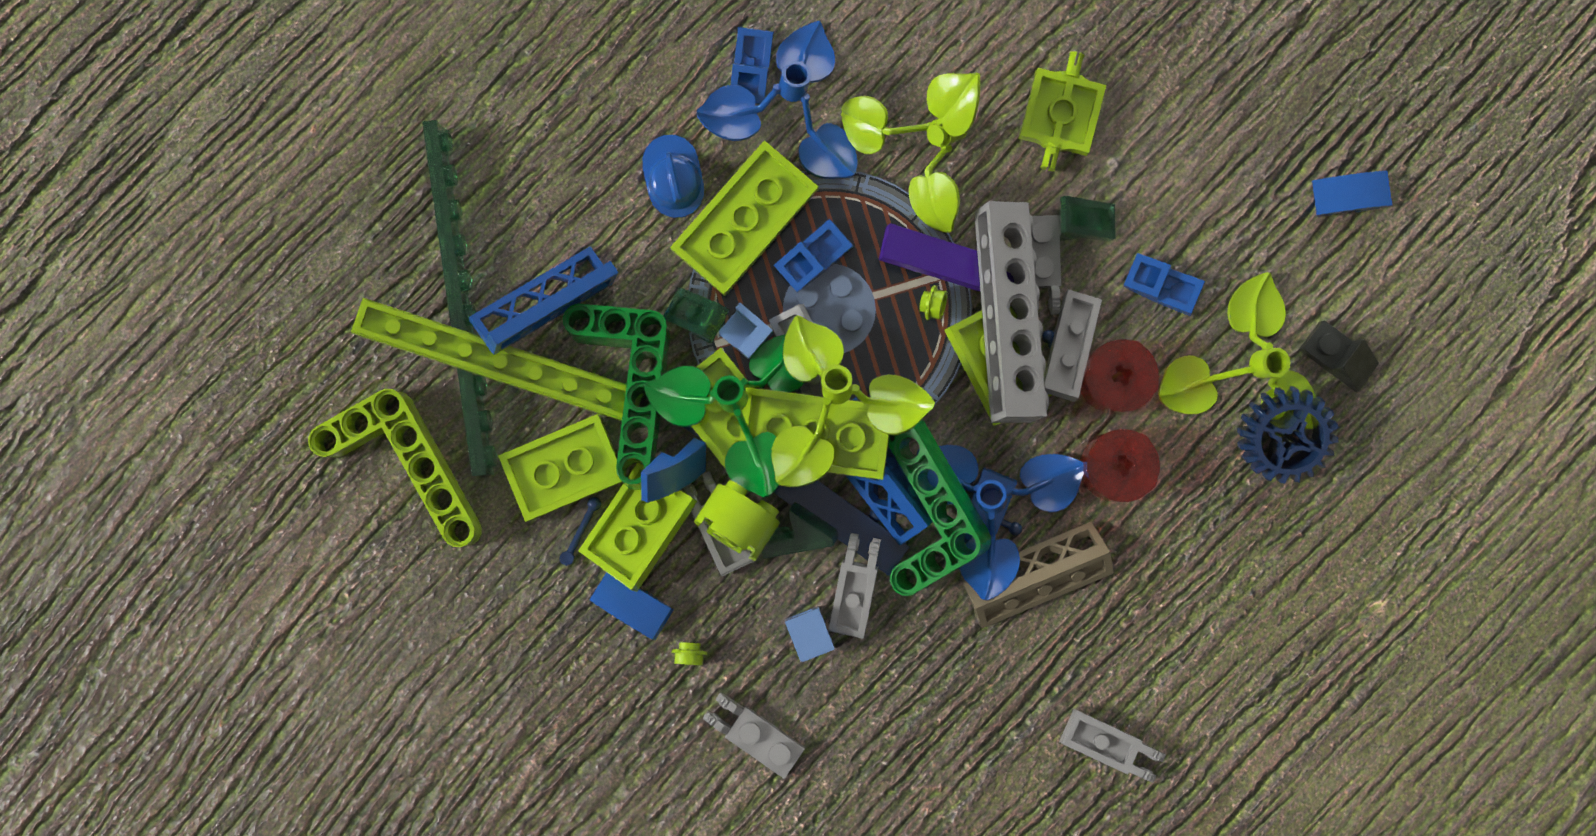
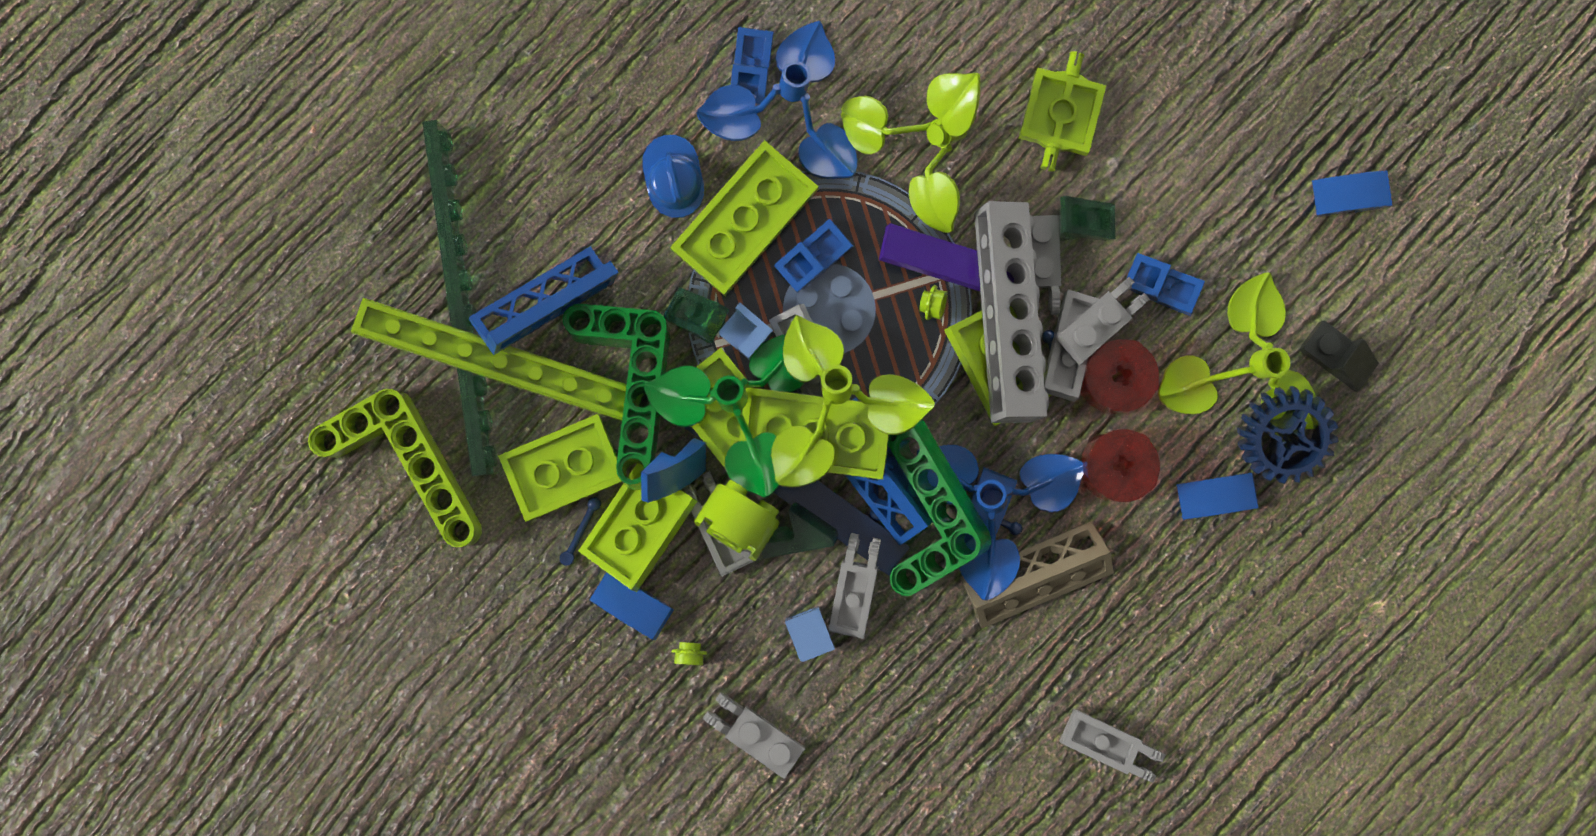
none -> light grey hinge [1055,277,1150,365]
none -> blue slope [1177,472,1259,520]

